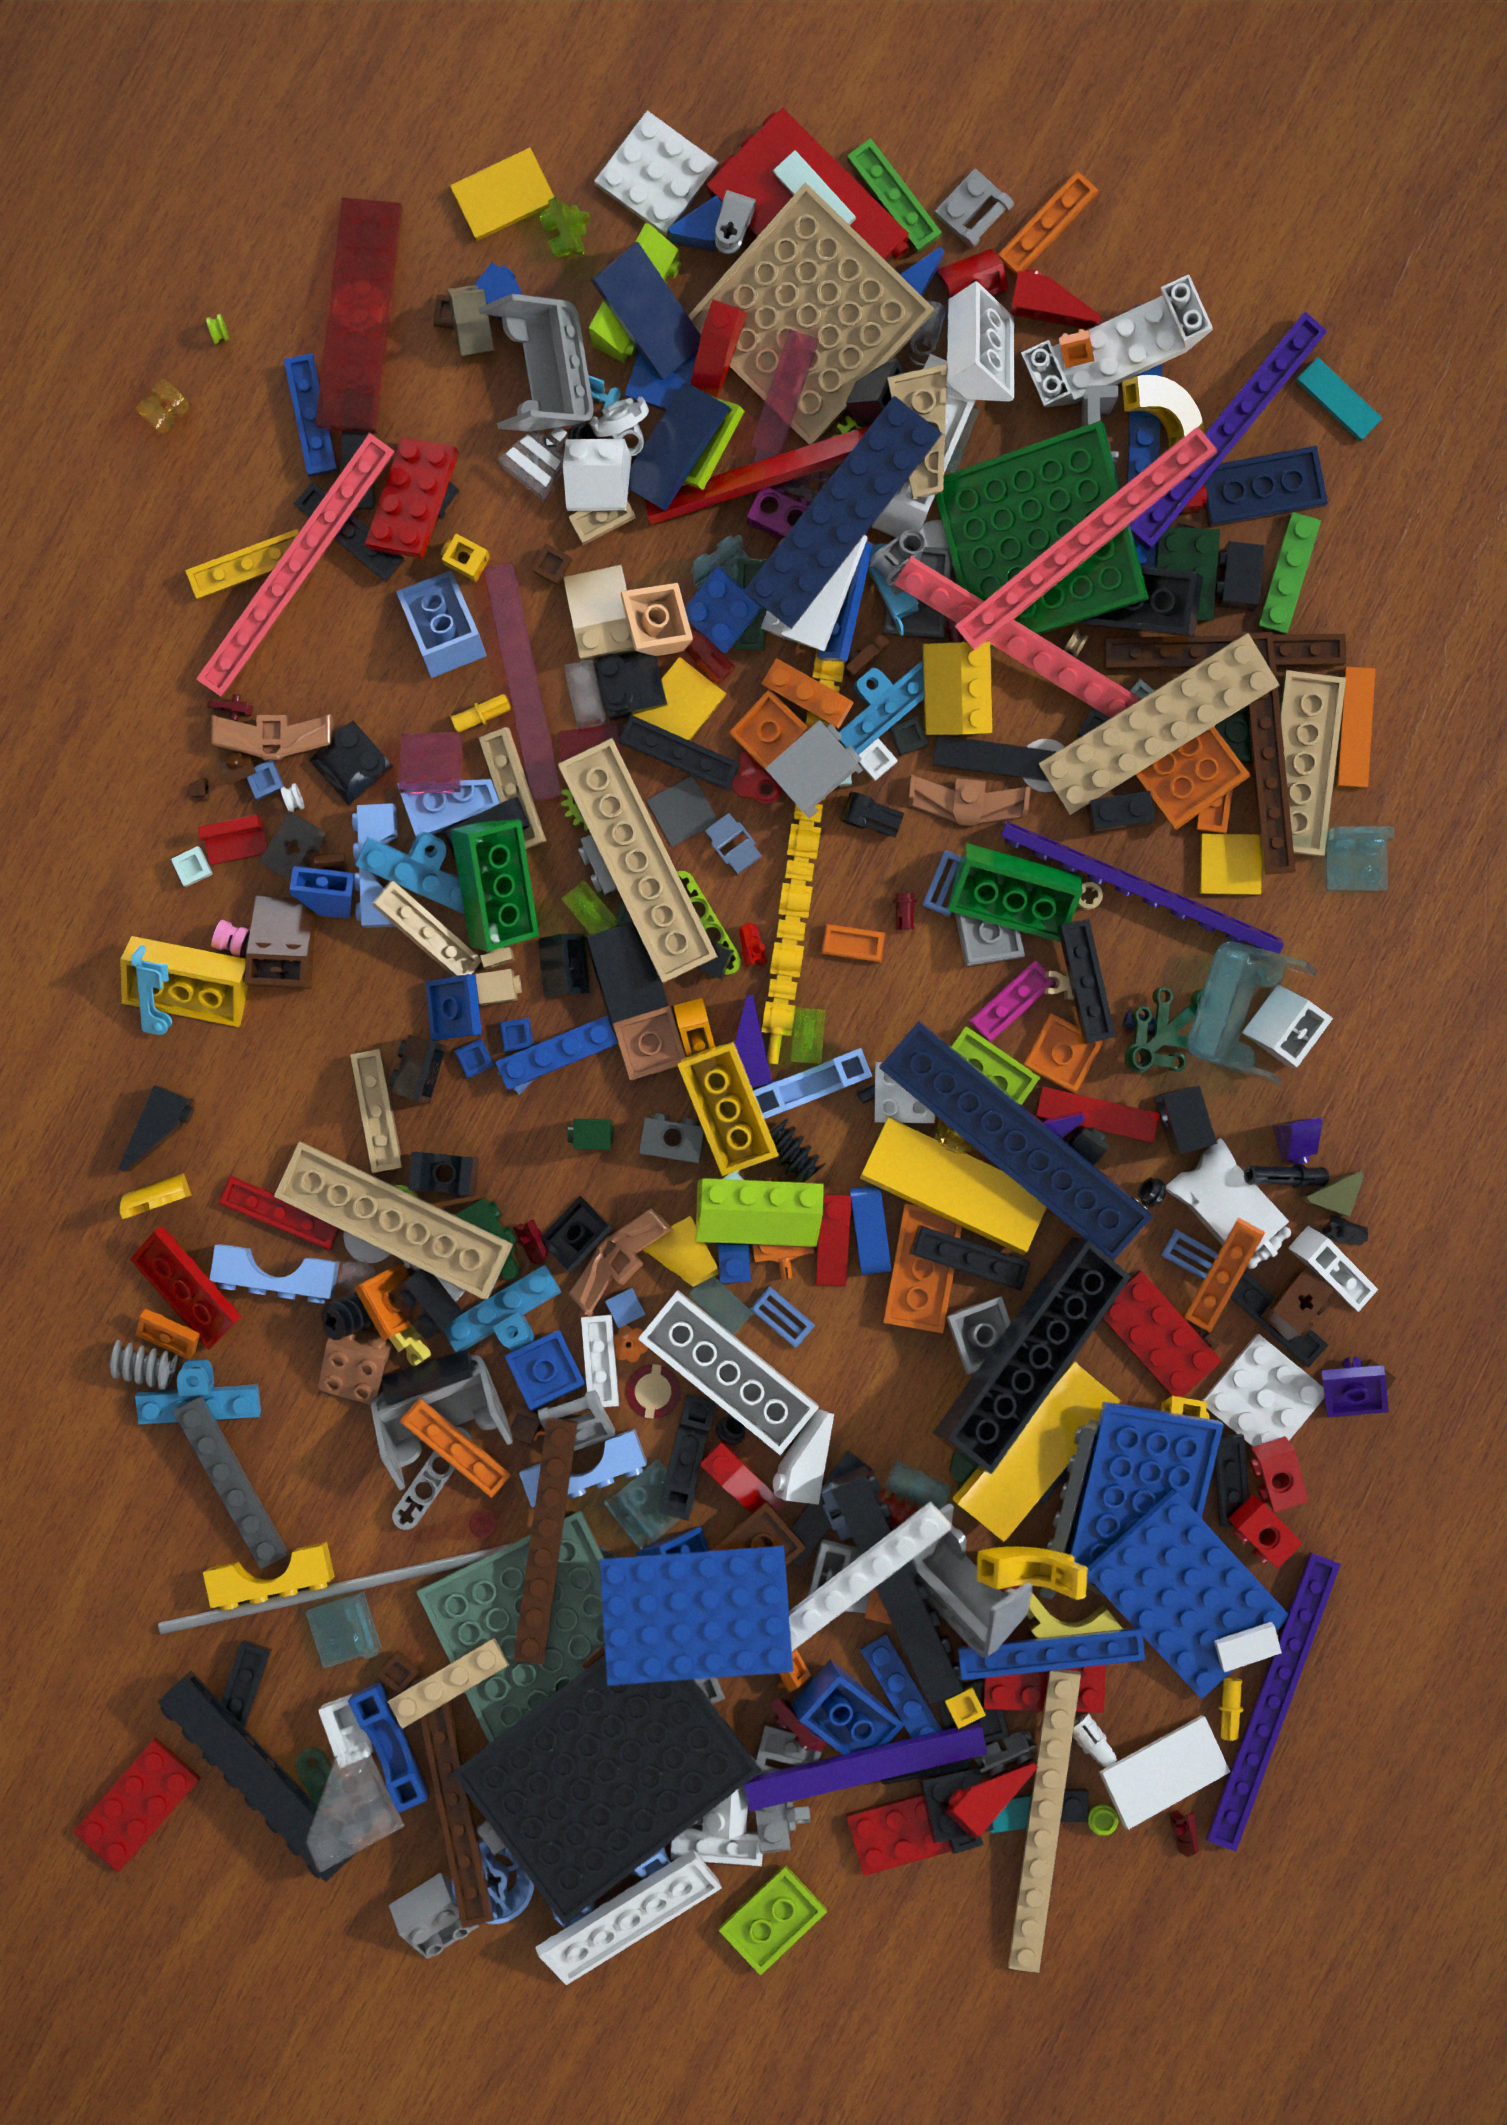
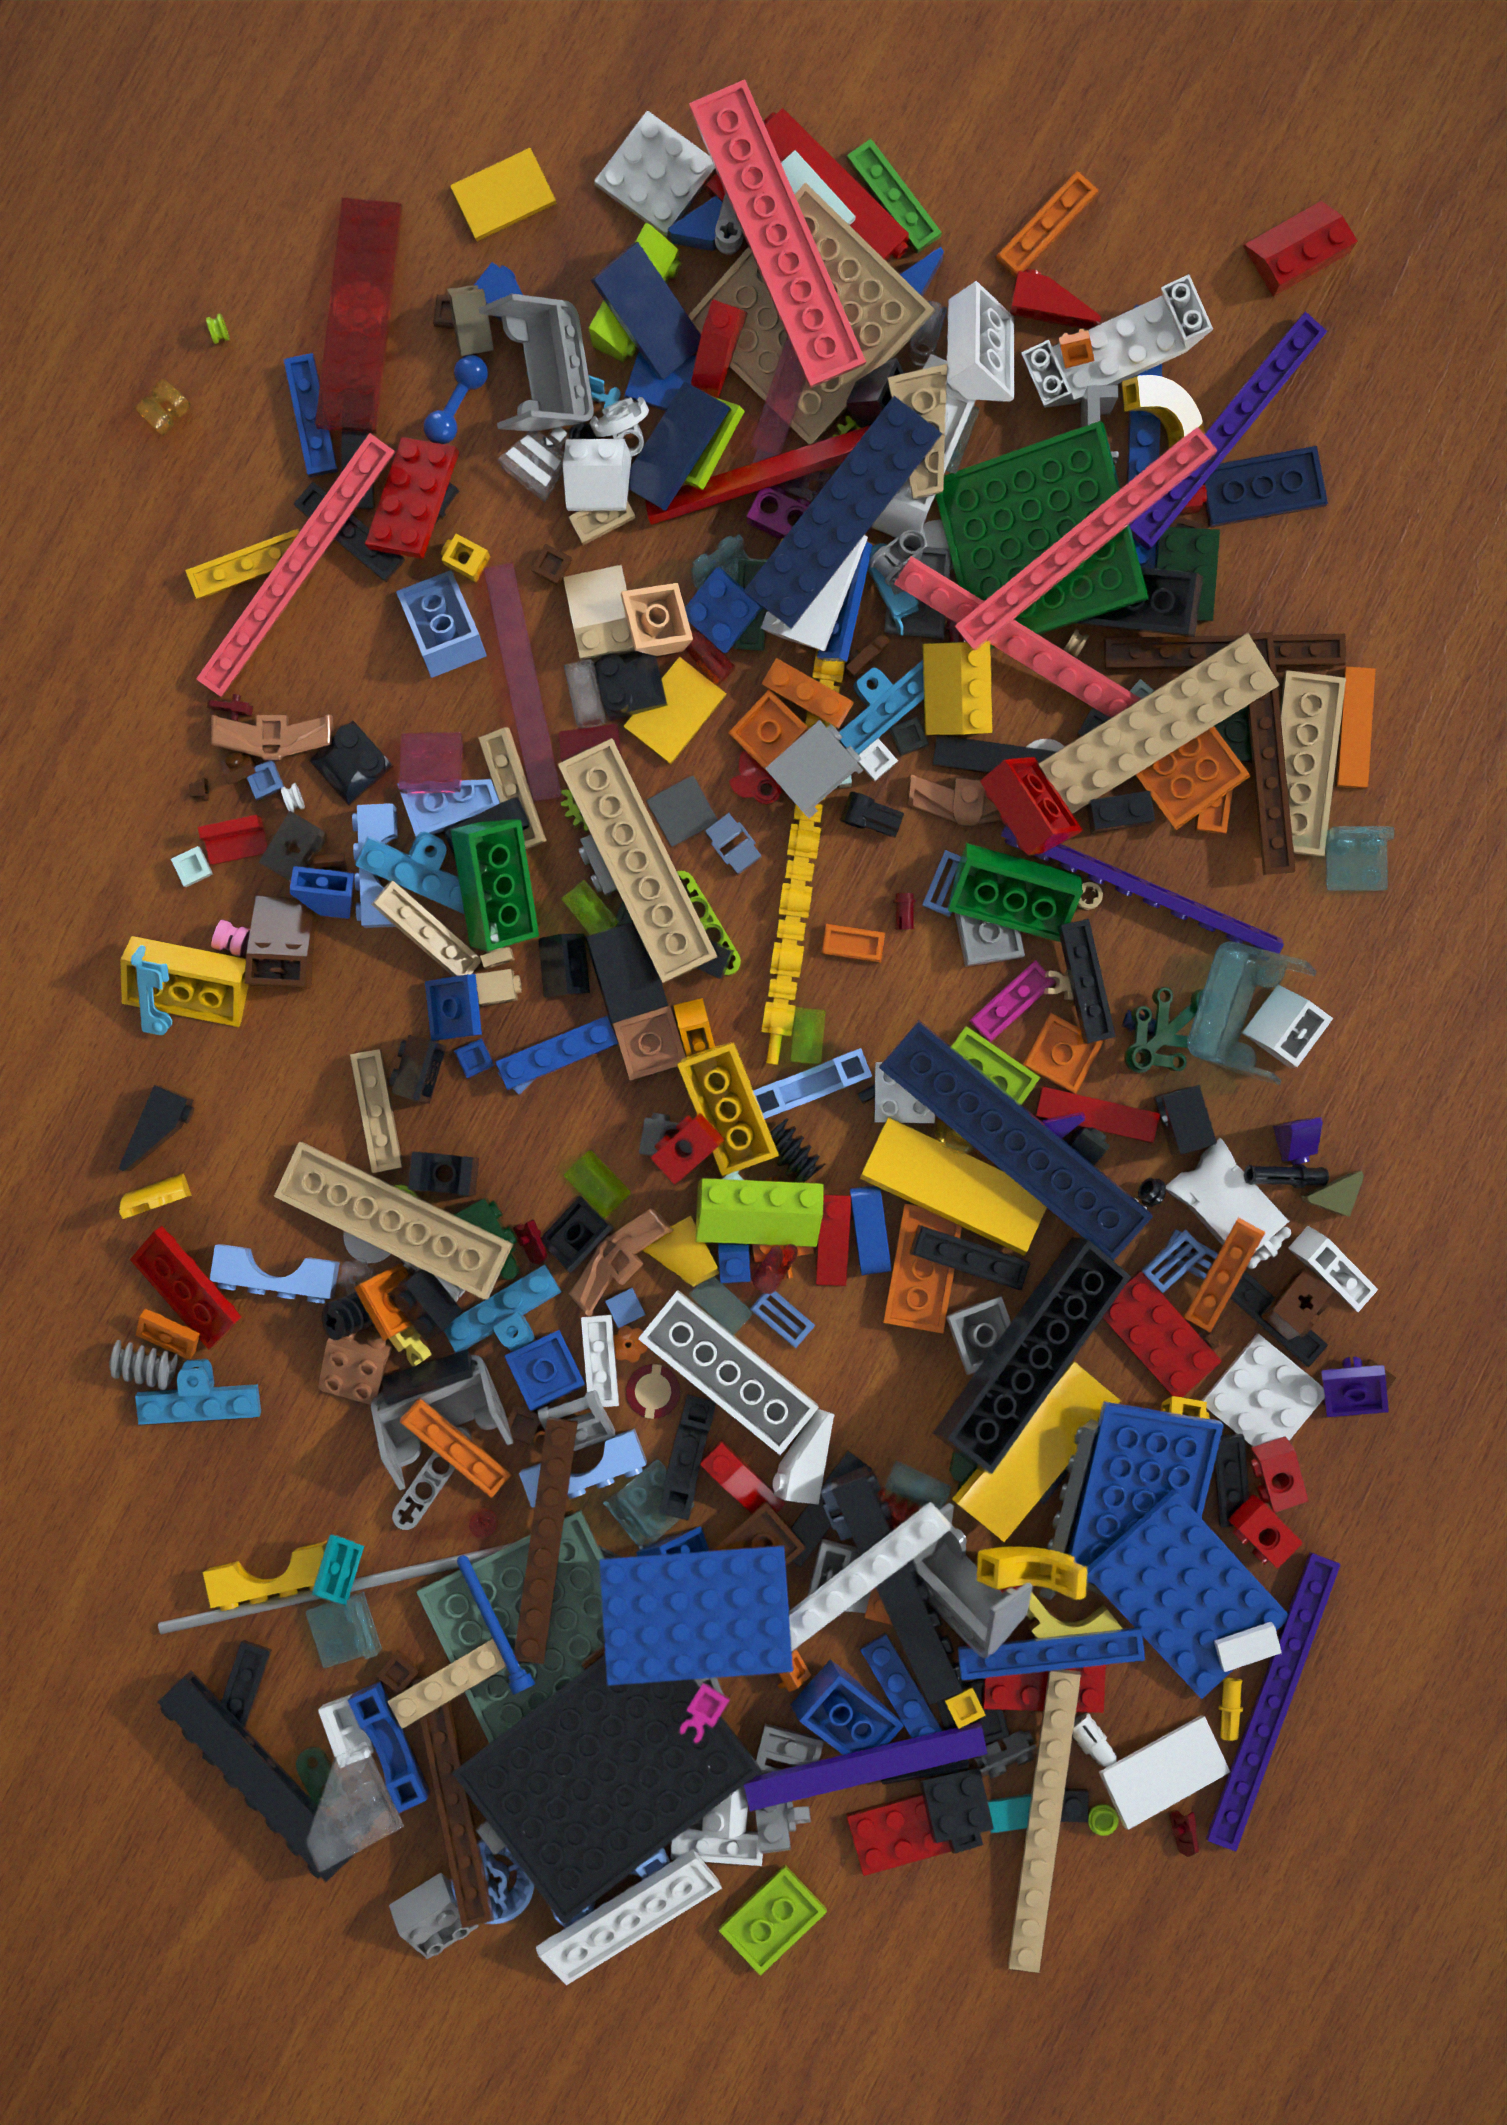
red plate [73,1738,201,1873] -> none
dark grey plate [173,1395,289,1570] -> none
red tile [218,1176,339,1250] -> none
yellow axle [450,694,511,734] -> none
blue tile [499,1018,534,1052] -> none
clear neon green hips [539,196,592,257] -> none
dark green brick [567,1118,614,1150] -> none
black tile [618,714,740,792] -> none
black plate [715,1416,745,1446] -> none
dark purple slope [735,995,772,1088] -> none
red piece [739,922,768,967] -> none
dark red plate [769,1697,828,1752] -> none
light grey plate [934,168,1014,248] -> none
red panel [937,249,1009,300] -> none
red slope [945,1763,1038,1838] -> none
yellow tile [1200,834,1262,895] -> none
black piece [1215,541,1265,611] -> none
bright green plate [1257,512,1321,635] -> none
teal tile [1296,357,1383,442] -> none
black piece [1322,1215,1368,1246] -> none
none -> teal slope [311,1534,364,1605]
none -> blue piece [424,355,488,444]
none -> blue piece [457,1555,535,1695]
none -> clear neon green slope [564,1150,631,1218]
none -> red brick [651,1113,725,1185]
none -> dark pink plate [680,1682,730,1743]
none -> coral plate [689,79,866,388]
none -> clear red hinge [752,1244,798,1294]
none -> red slope [980,757,1082,855]
none -> medium blue tile [1141,1229,1207,1293]
none -> red slope [1243,201,1358,297]

